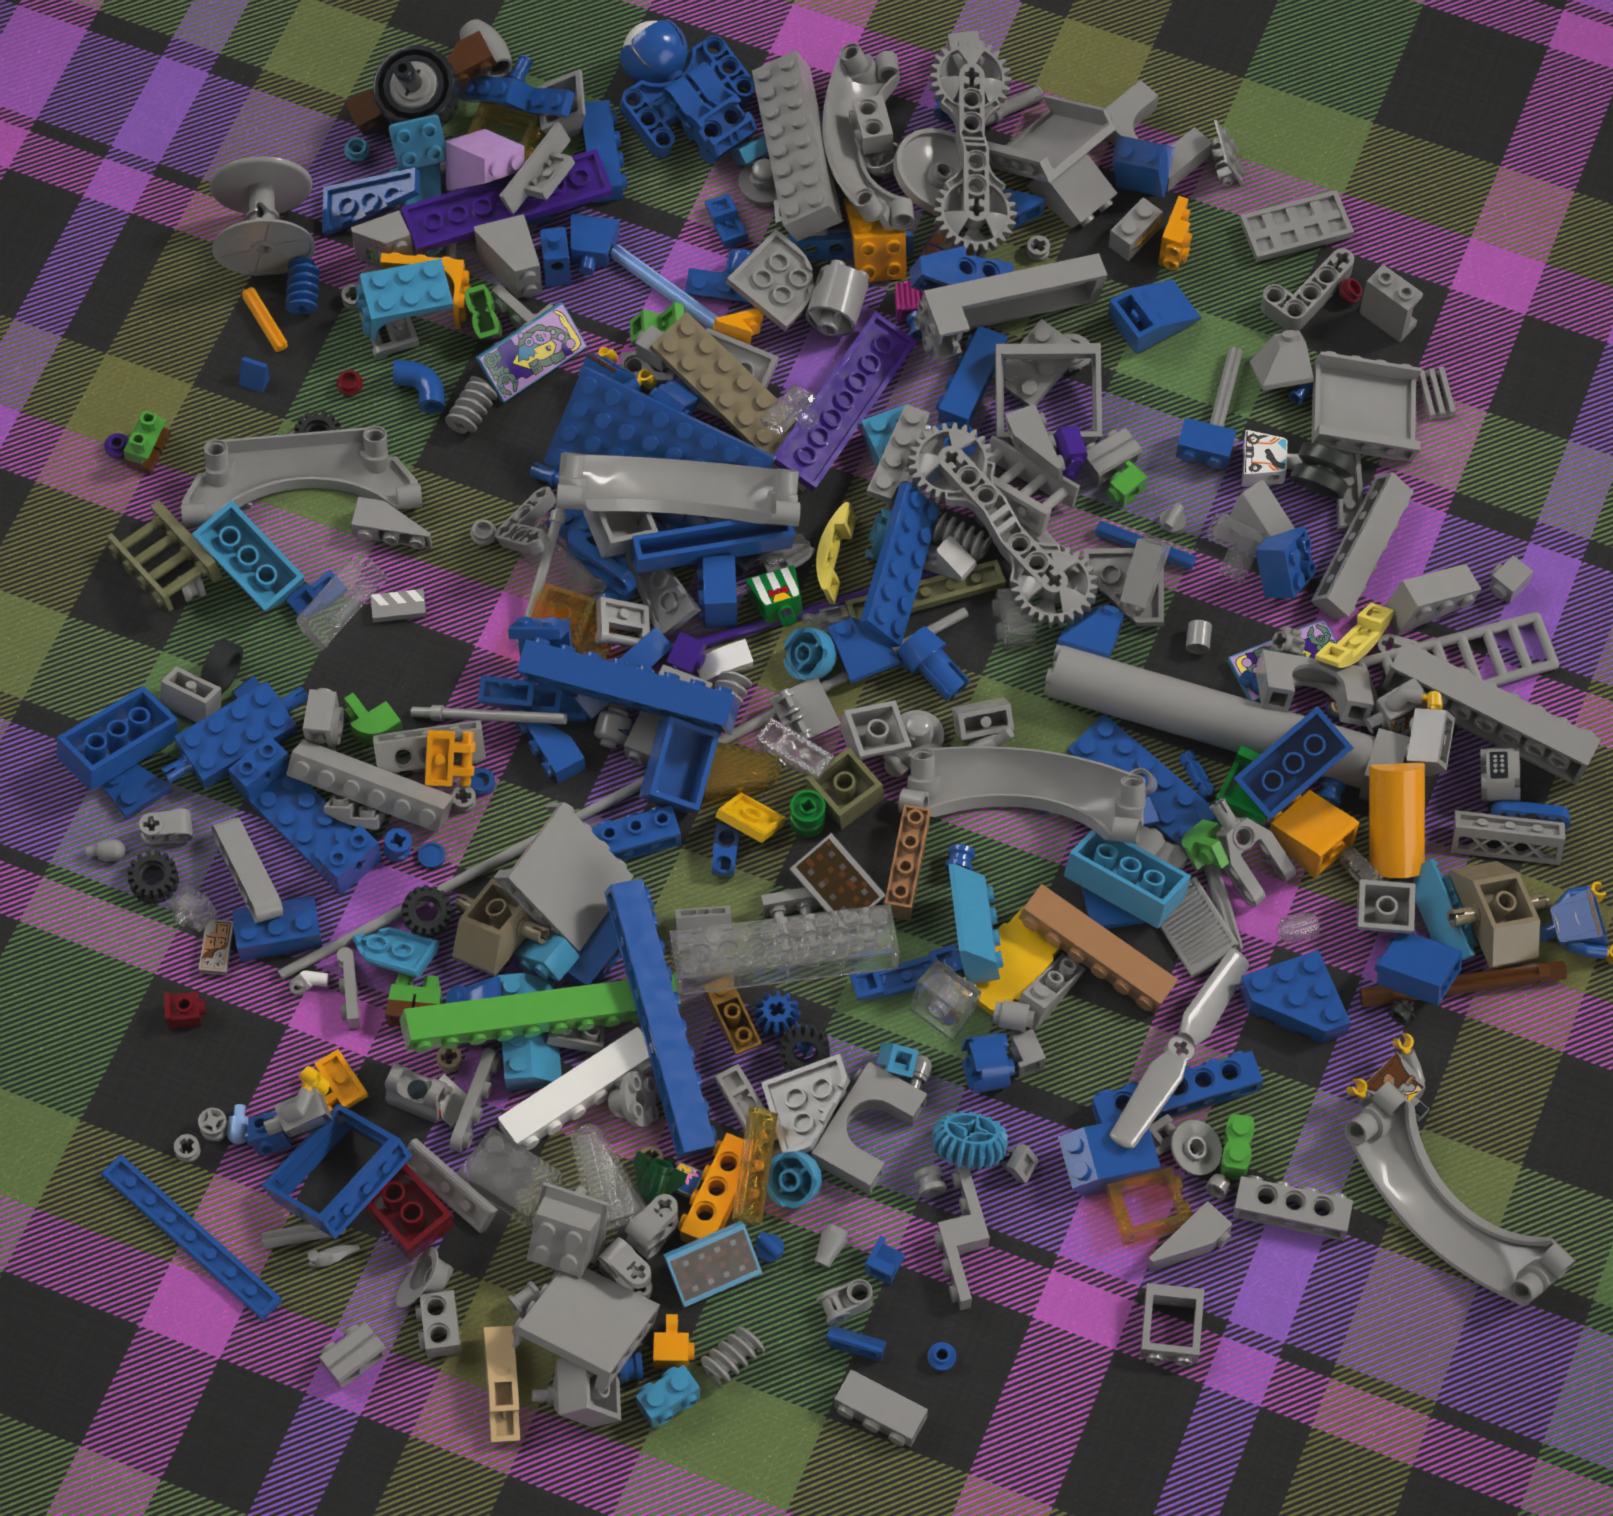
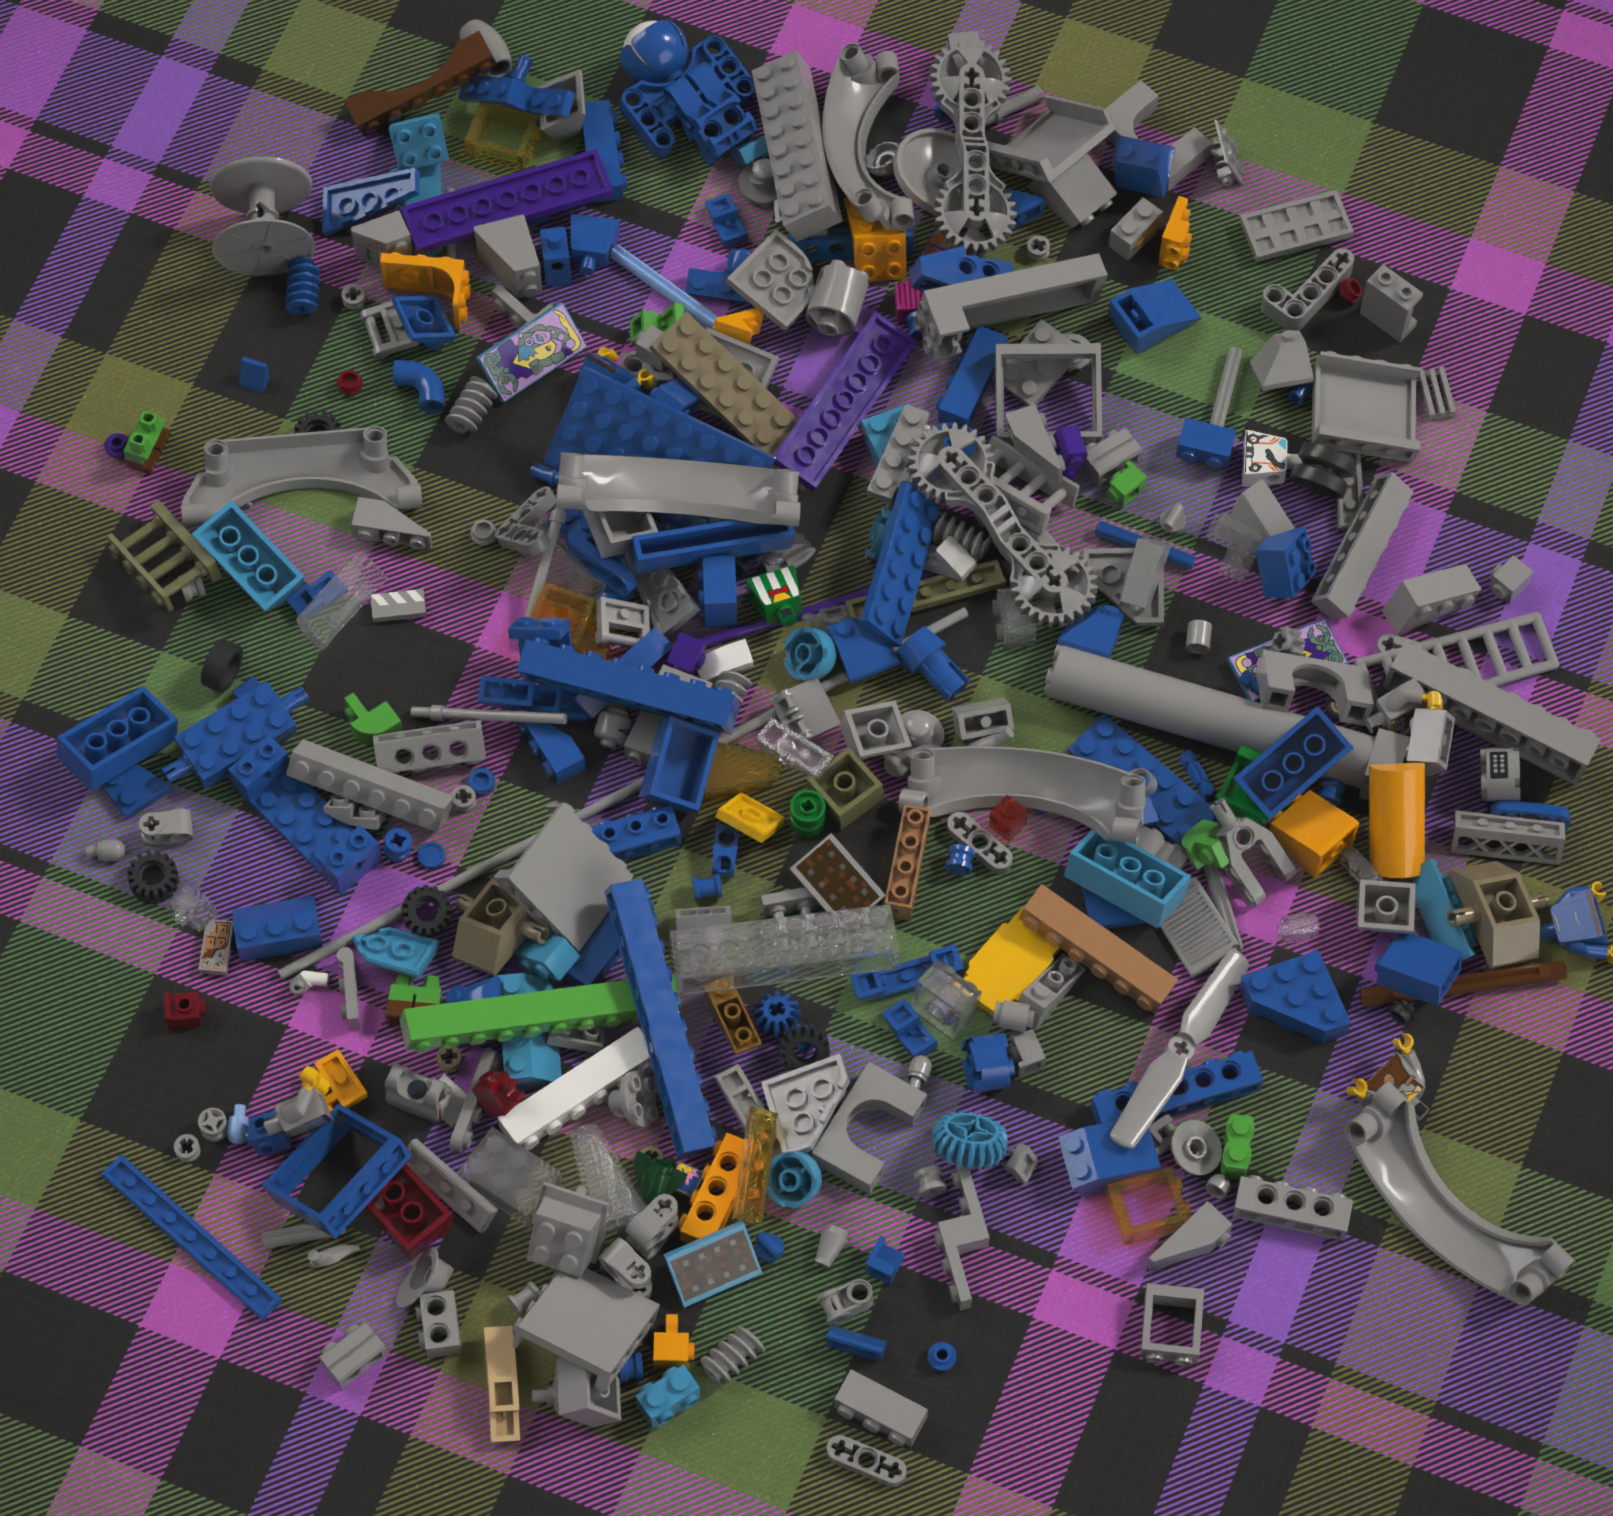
light grey brick [161,666,221,722] -> none
light grey beam [211,817,283,924] -> none
light orange axle [242,287,288,352] -> none
light grey brick [303,688,344,751] -> none
dark azure plate [344,137,370,162] -> none
dark azure bracket [356,259,453,342] -> none
black wheel [373,45,461,127] -> none
light orange plate [424,730,476,786] -> none
lavender slope [445,129,525,191] -> none
bright green brick [465,284,502,343] -> none
light grey bracket [499,122,575,214] -> none
clear plate [761,385,818,435] -> none
light yellow slope [816,502,857,604] -> none
light grey brick [849,95,893,155] -> none
dark azure brick [876,1043,919,1078] -> none
dark azure slope [948,864,1004,985] -> none
light yellow slope [1315,603,1394,668] -> none
none -> blue slope [392,296,456,350]
none -> dark red brick [472,1071,525,1116]
none -> blue bush [692,874,723,902]
none -> light grey beam [827,1435,907,1487]
none -> blue slope [882,998,938,1058]
none -> light grey beam [947,812,1013,874]
none -> clear red brick [989,794,1028,843]

